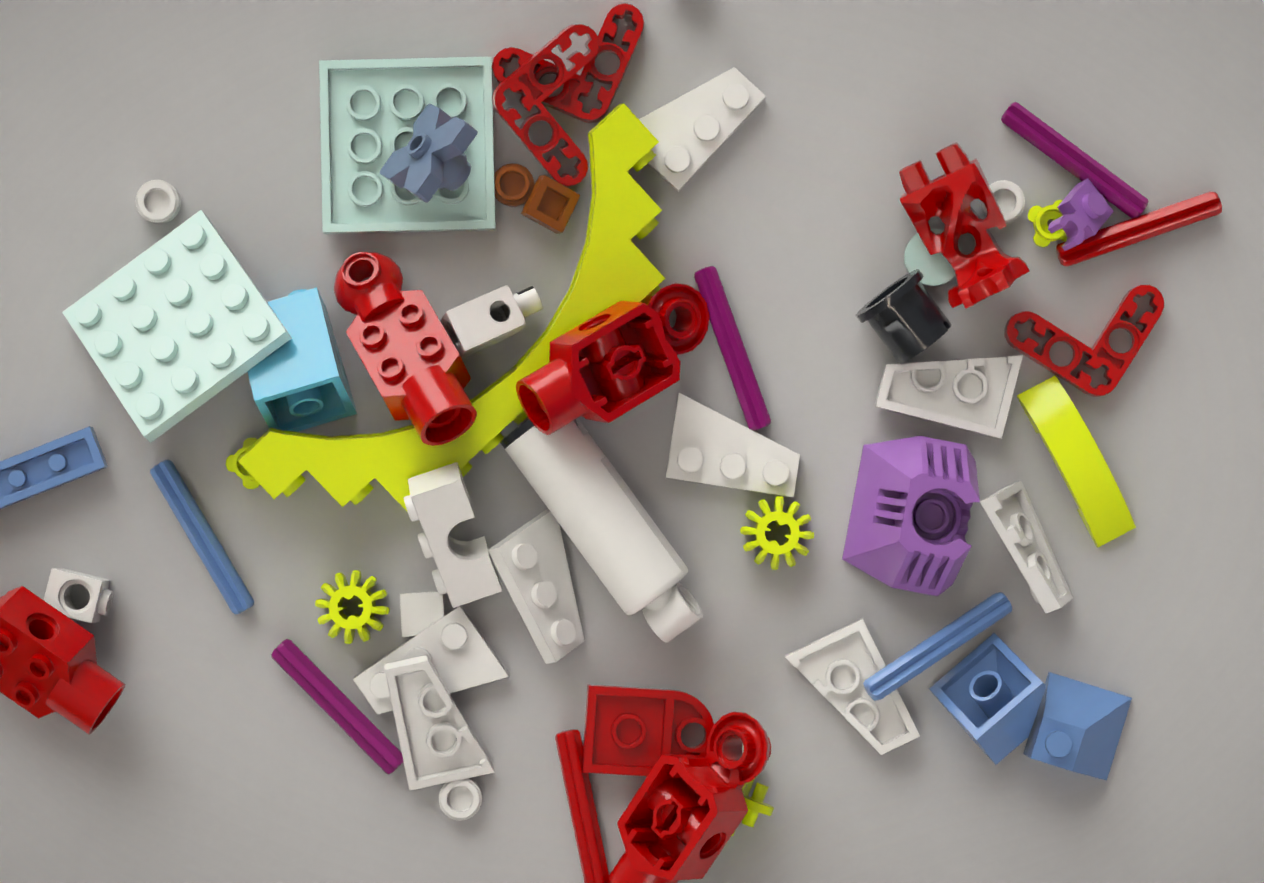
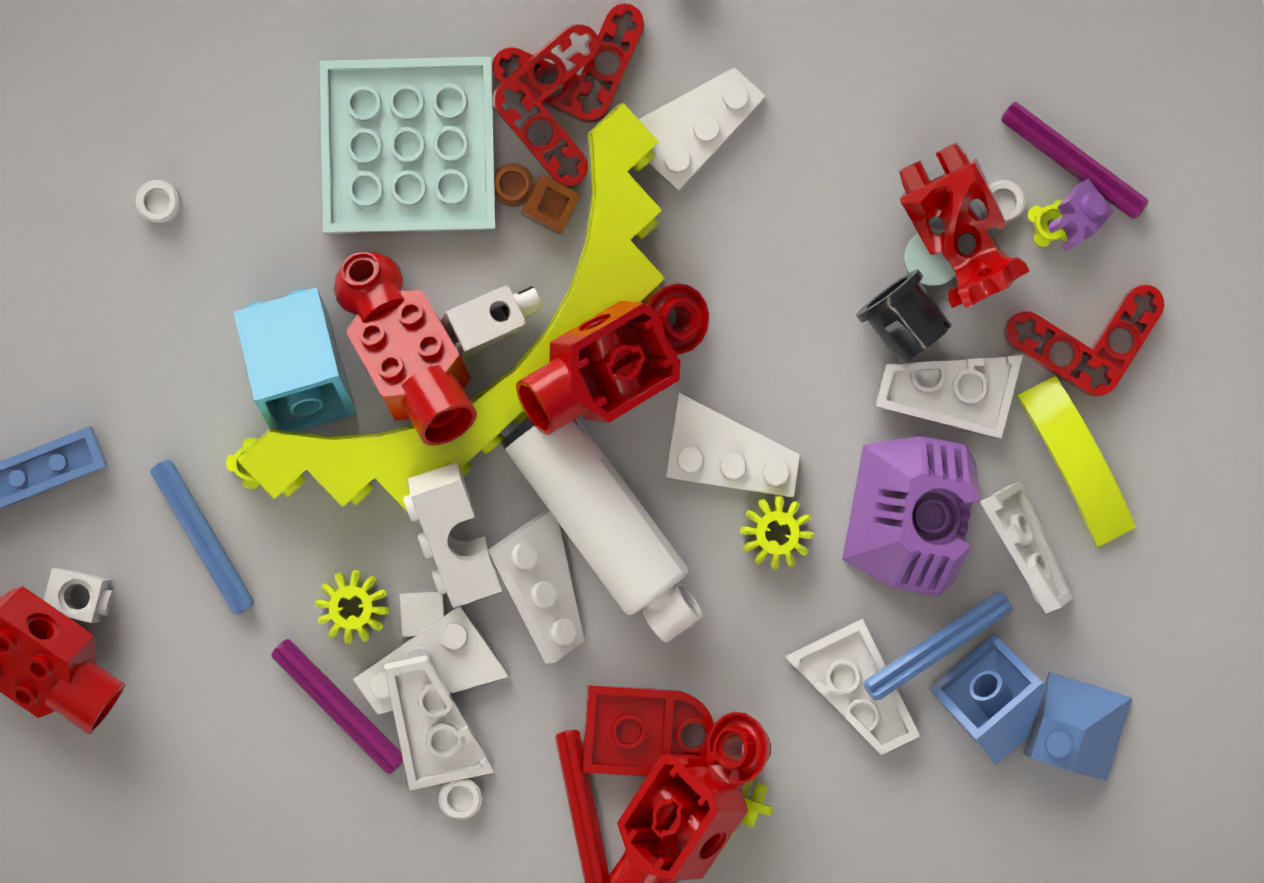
light aqua plate [62,210,292,443] -> none
sand blue plant [380,104,478,203] -> none
magenta axle [694,266,771,431] -> none
red axle [1056,191,1222,267] -> none

